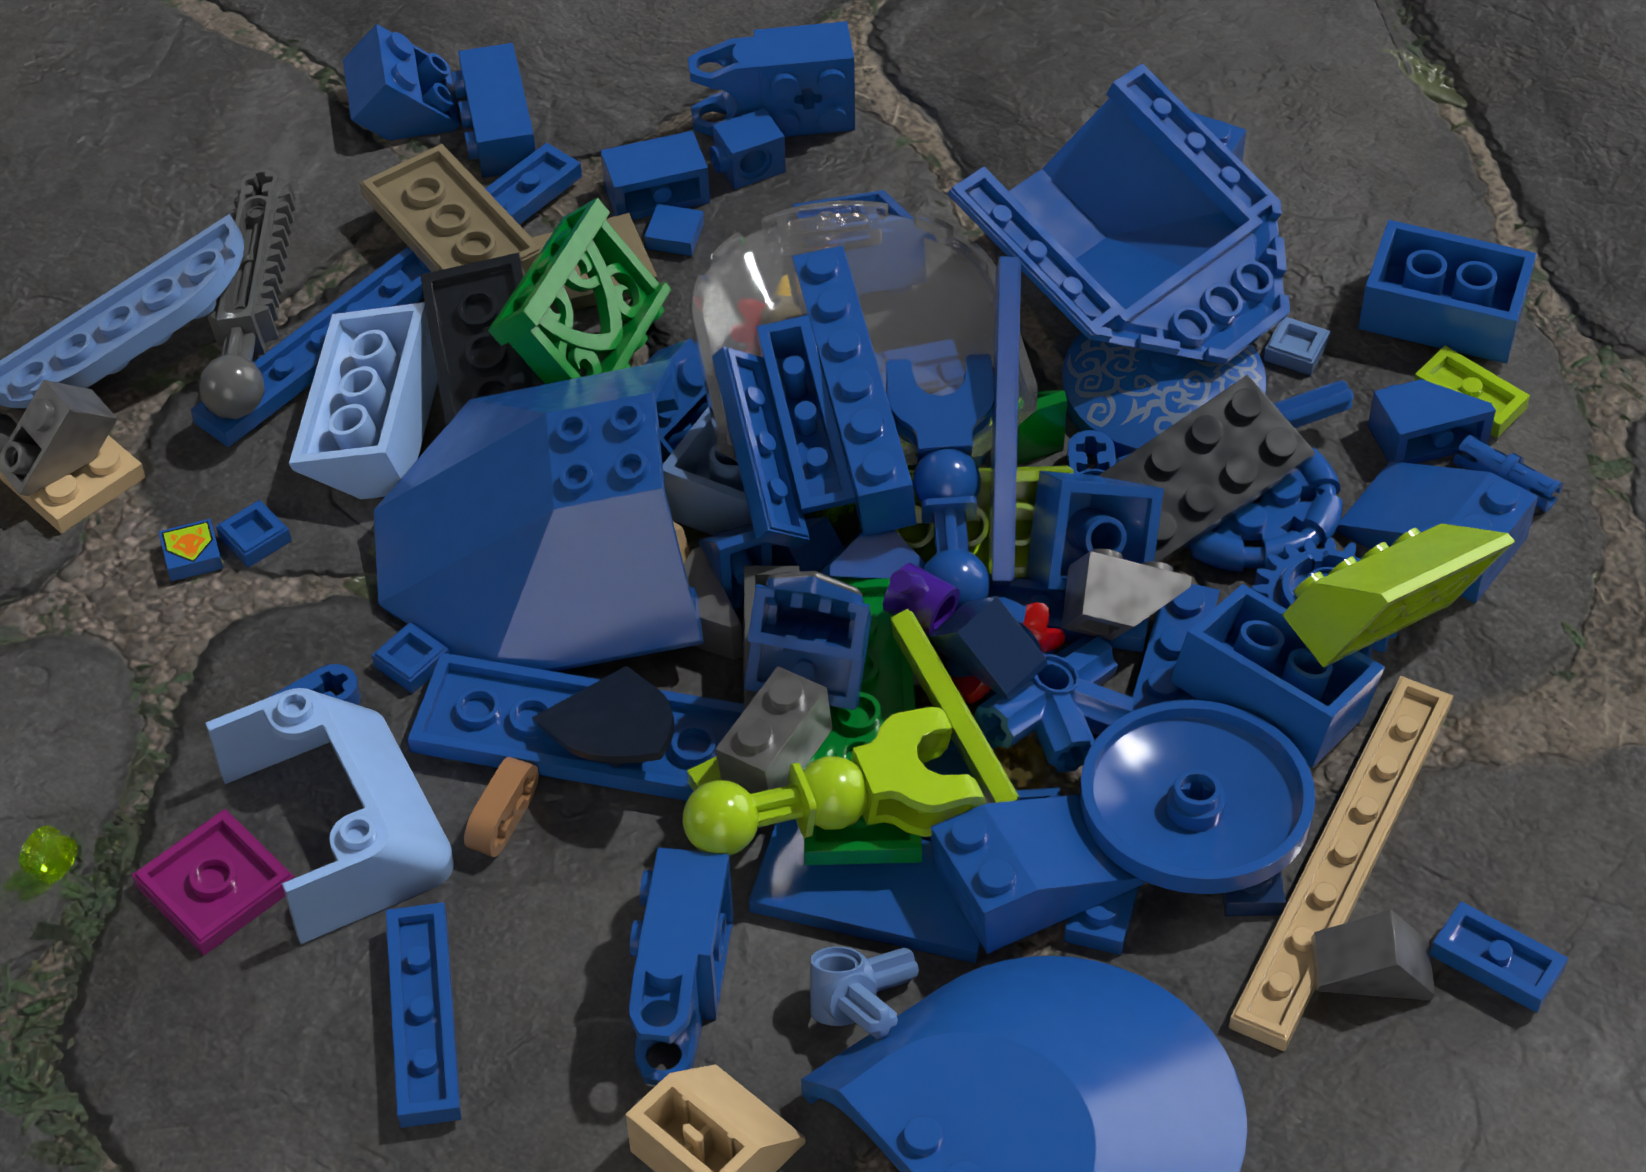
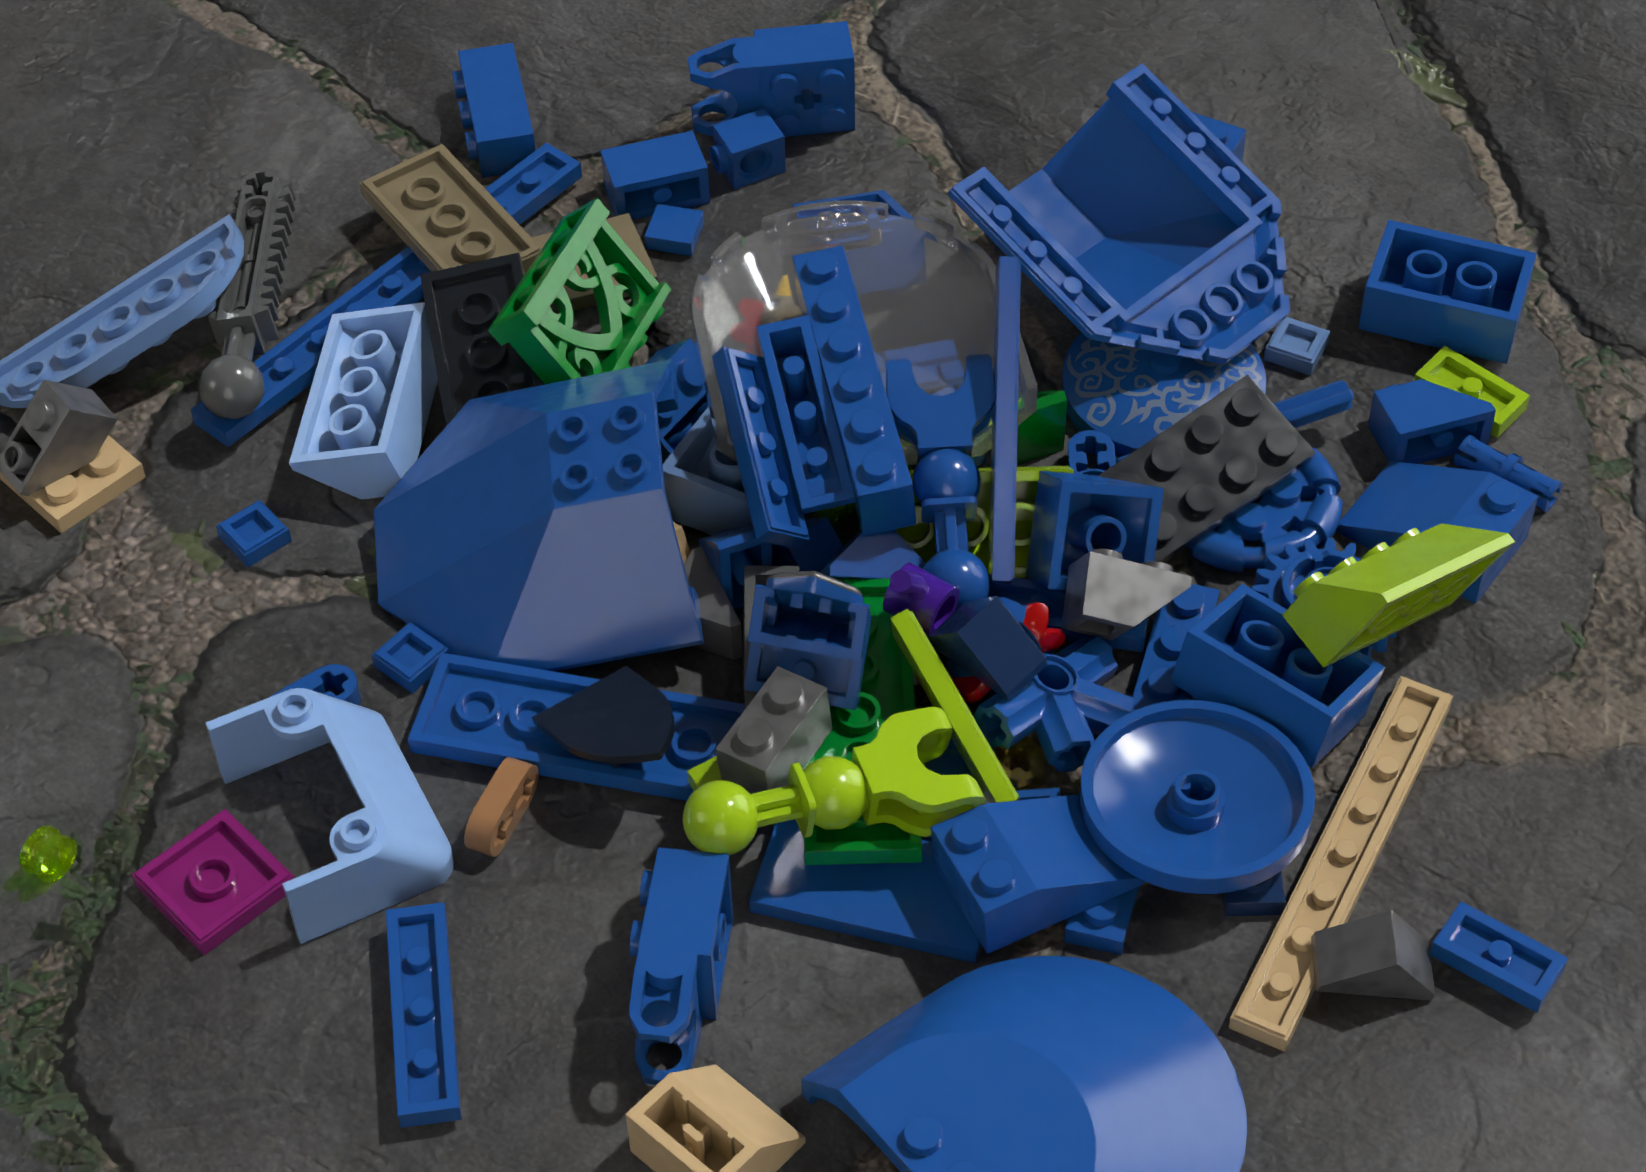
tile [158,519,223,581] -> none
blue slope [343,24,460,140] -> none
medium blue axle [810,946,919,1039] -> none

